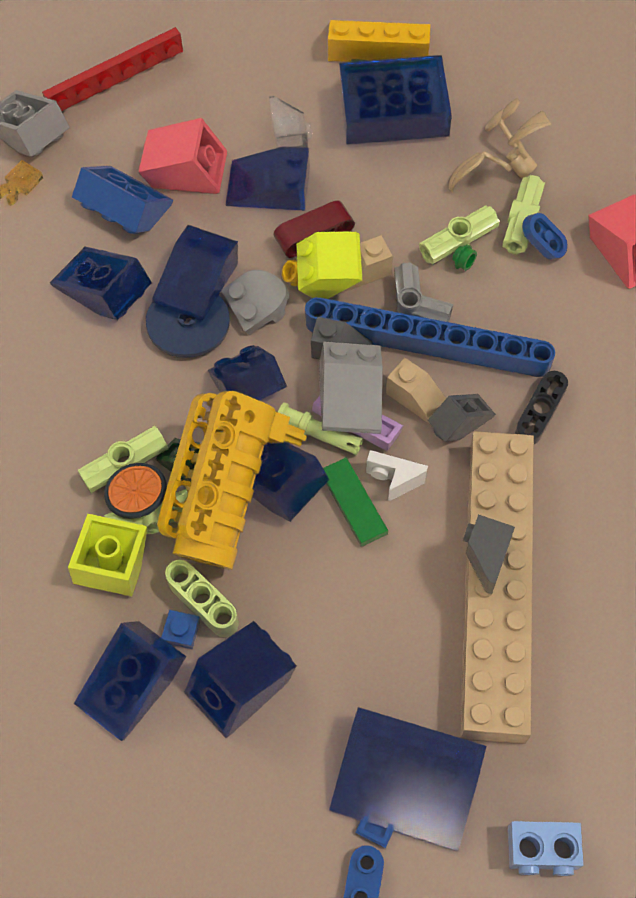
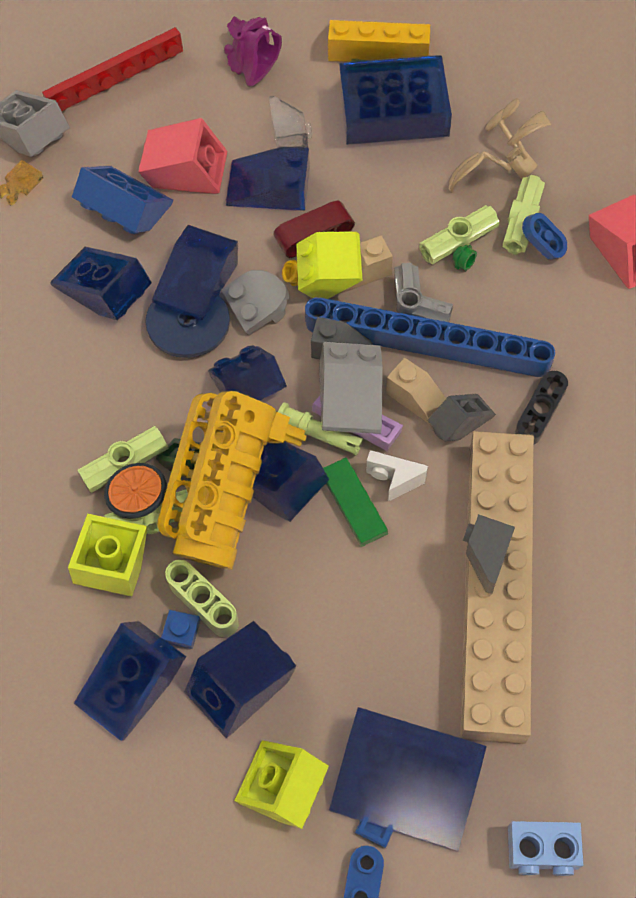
none -> magenta helmet [224,16,282,87]
none -> neon yellow slope [234,740,329,829]

